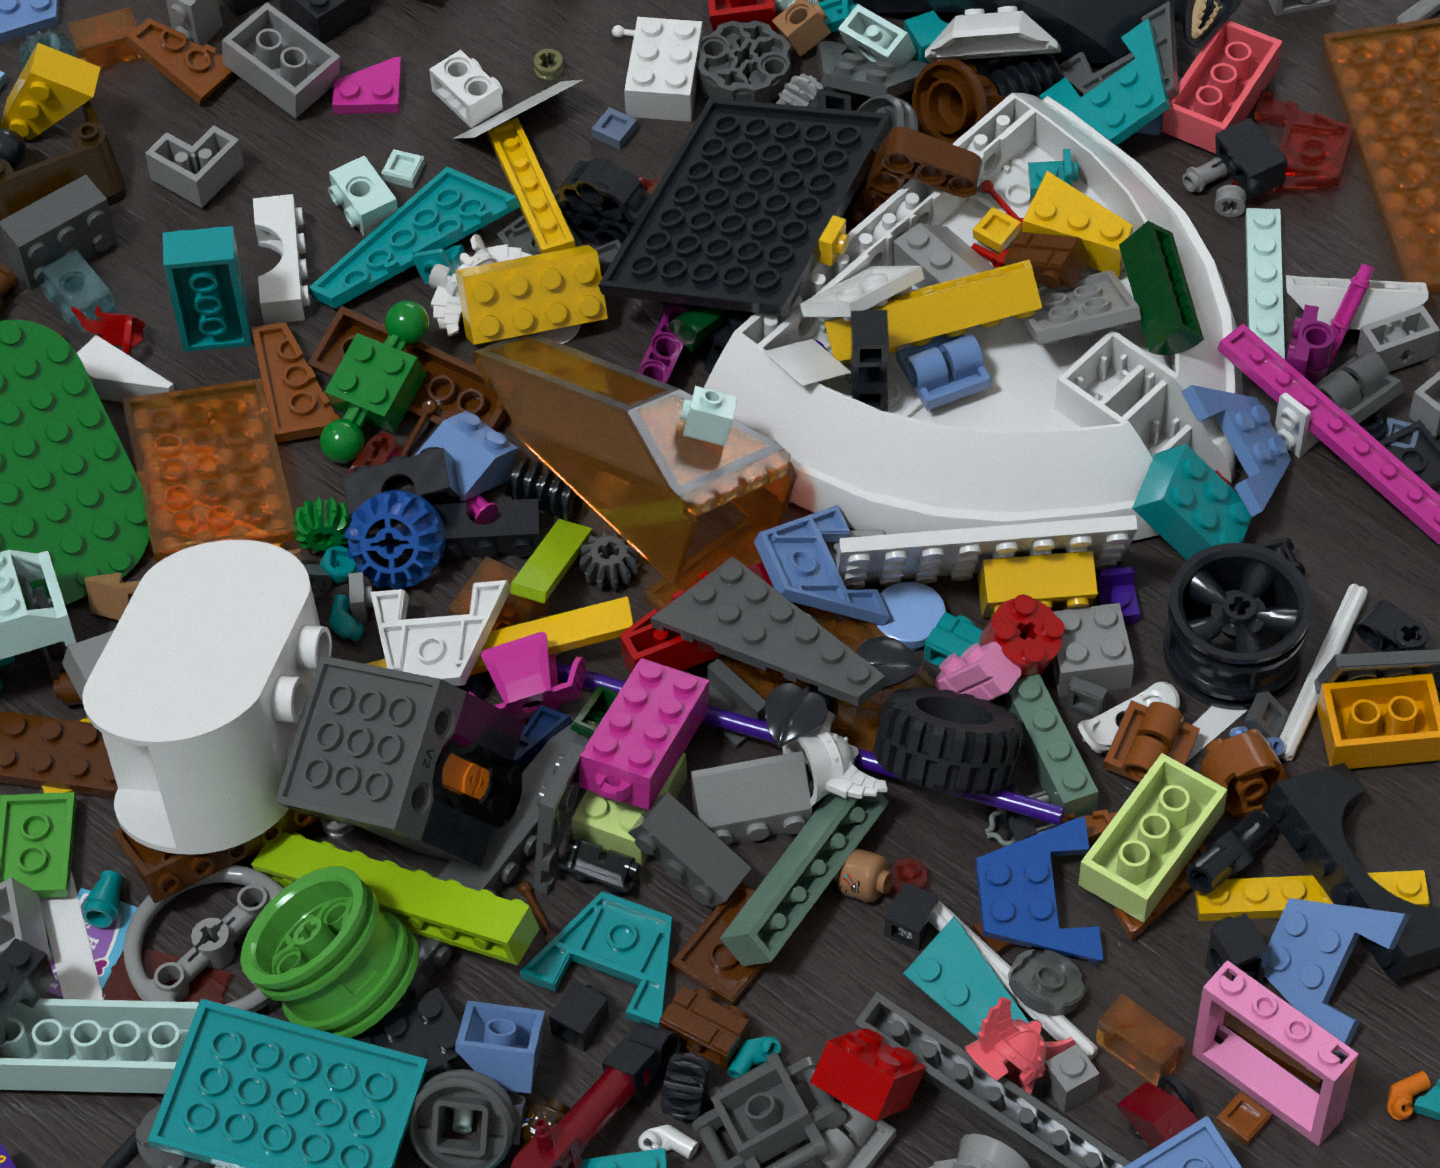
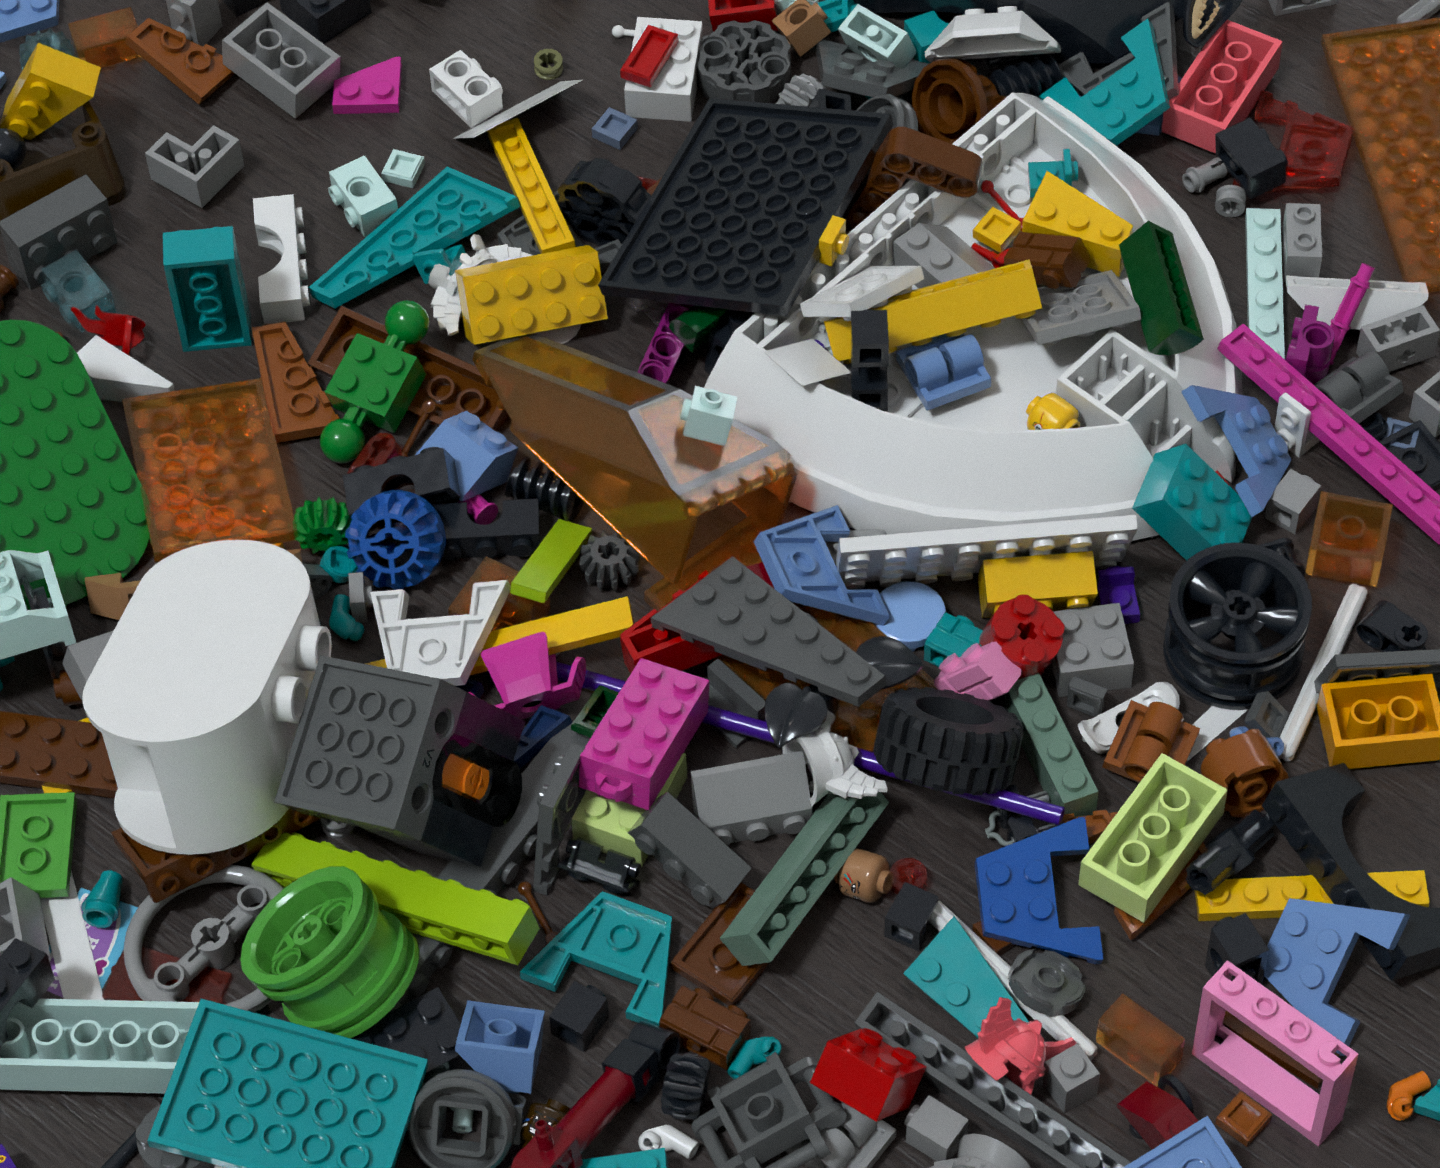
none -> red tile [620,25,679,88]
none -> light grey brick [904,1095,969,1161]
none -> yellow head [1026,393,1080,430]
none -> light grey brick [1265,469,1321,534]
none -> light grey brick [1282,203,1322,282]
none -> clear orange brick [1305,491,1393,587]

